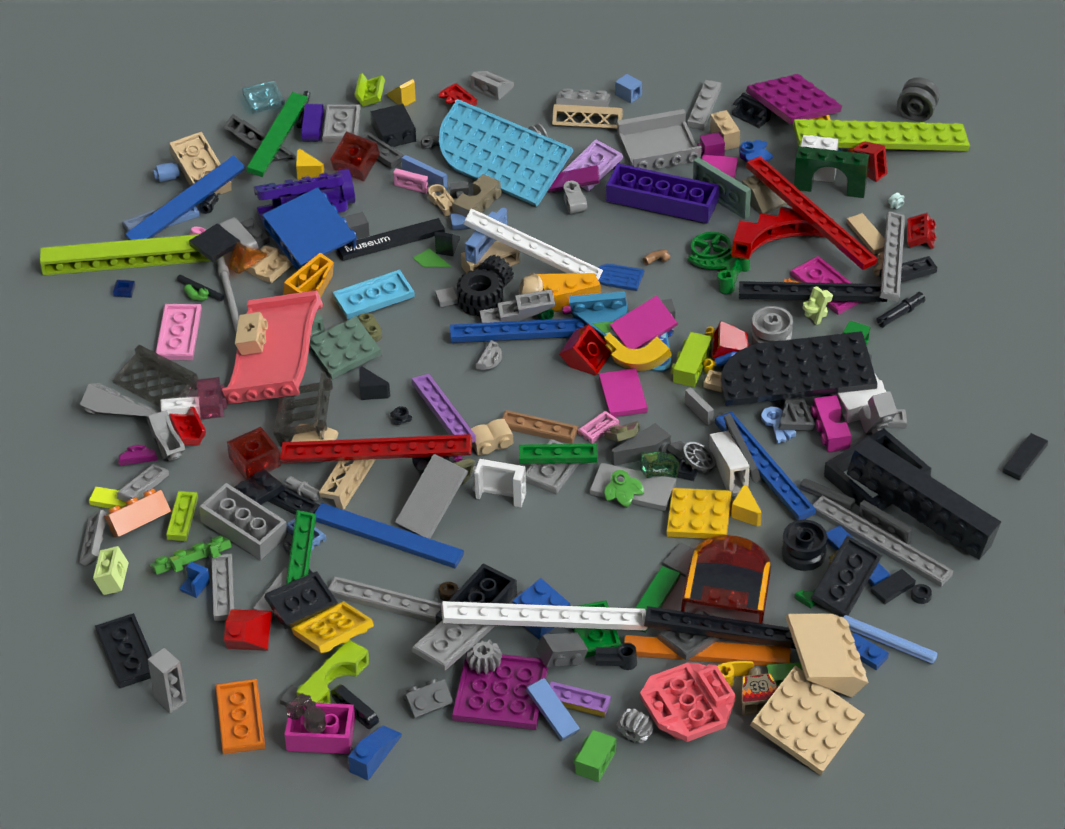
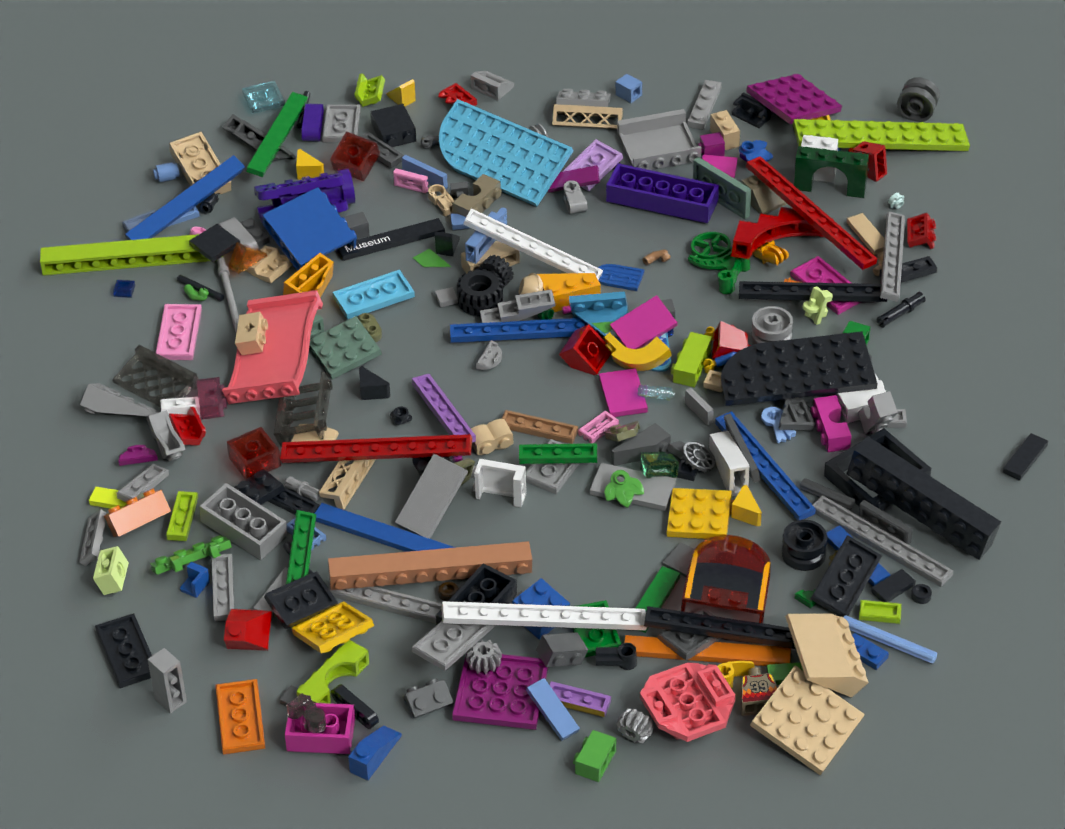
none -> nougat brick [328,541,532,590]
none -> clear light blue piece [638,385,674,401]
none -> light orange arm [753,240,789,266]
none -> lime tile [859,600,902,624]

